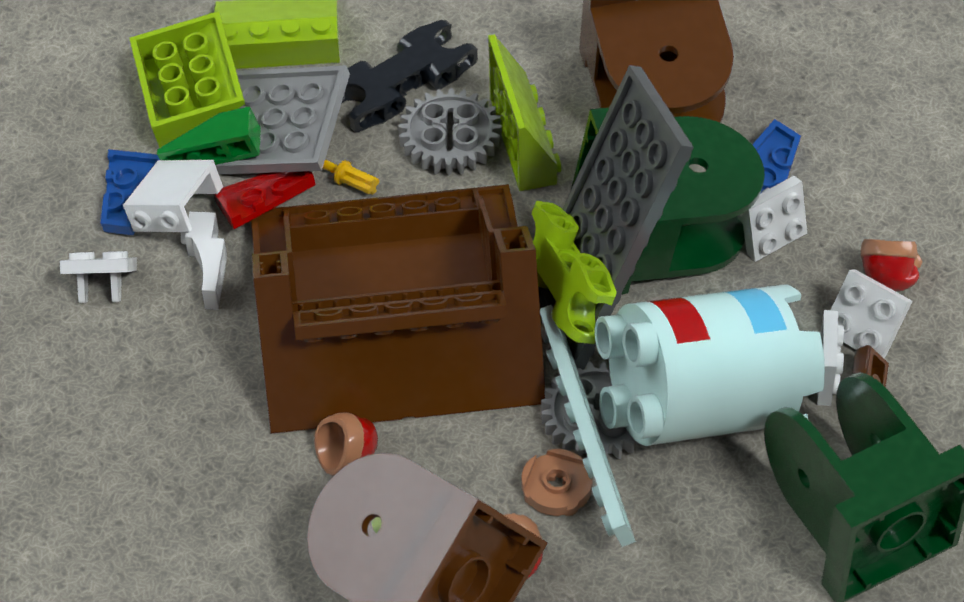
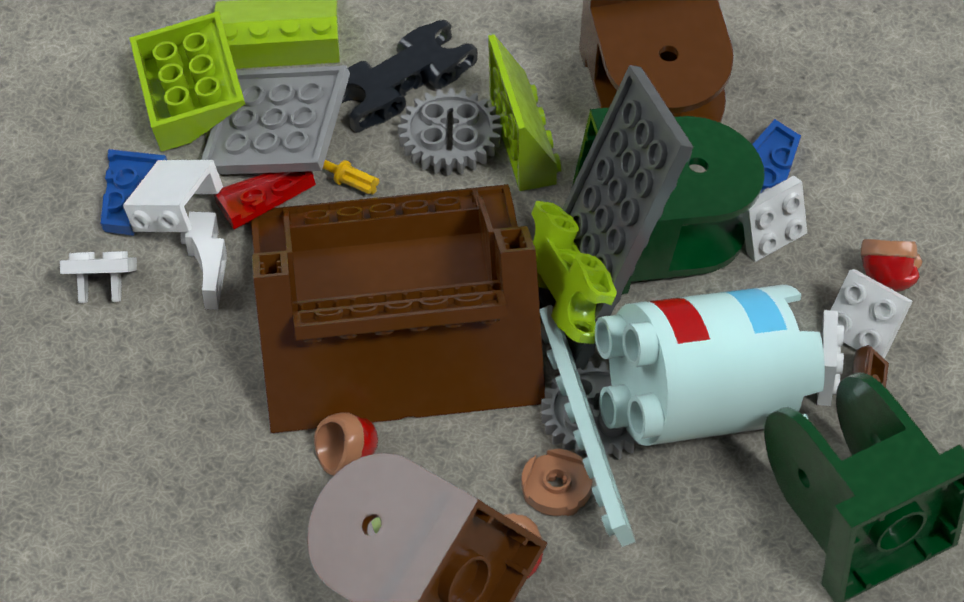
green slope [157,106,261,165] -> none

